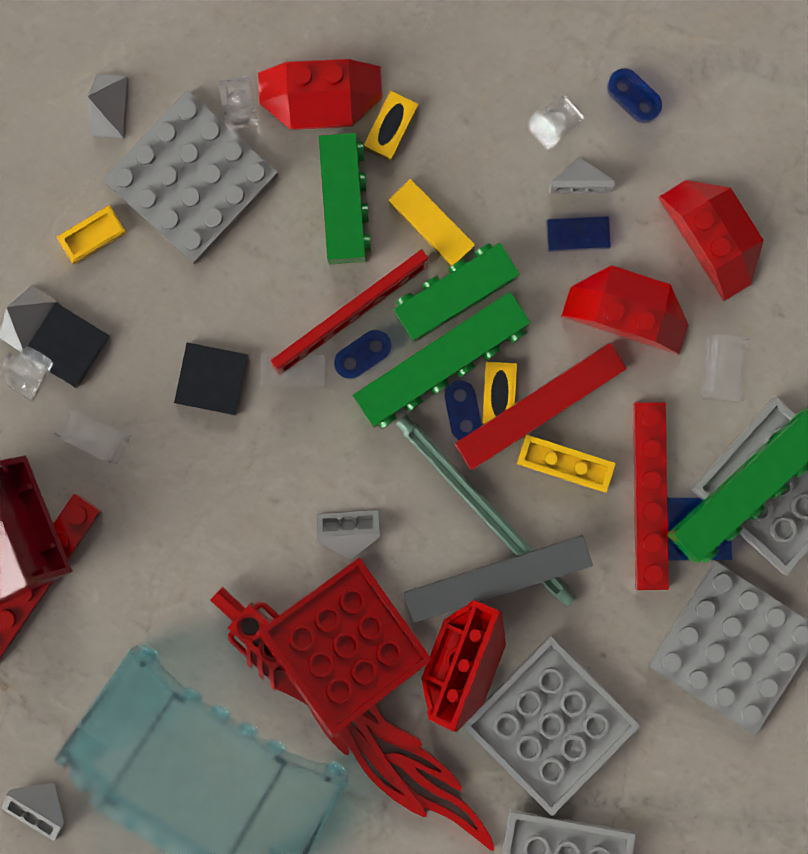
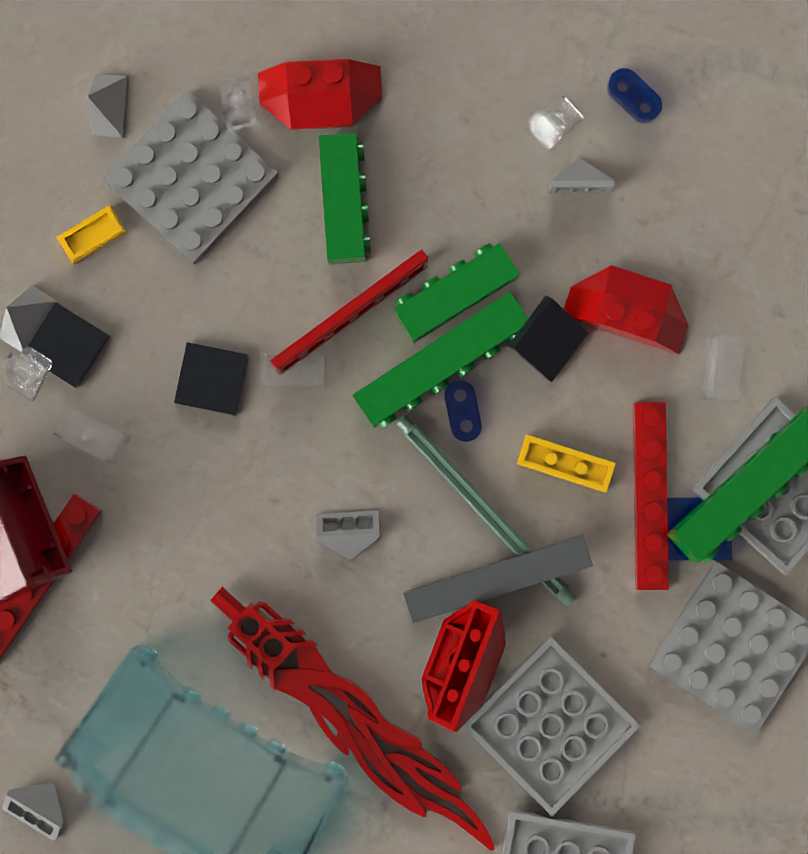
red plate [257,557,432,737] -> none
clear blue plate [334,330,391,379] -> none
yellow tile [363,90,418,161] -> none
yellow tile [388,179,475,266] -> none
red tile [454,343,627,470] -> none
yellow tile [482,362,517,424] -> none
clear blue plate [546,216,611,252] -> none
red wedge [658,180,764,301] -> none
none -> black tile [508,296,588,382]

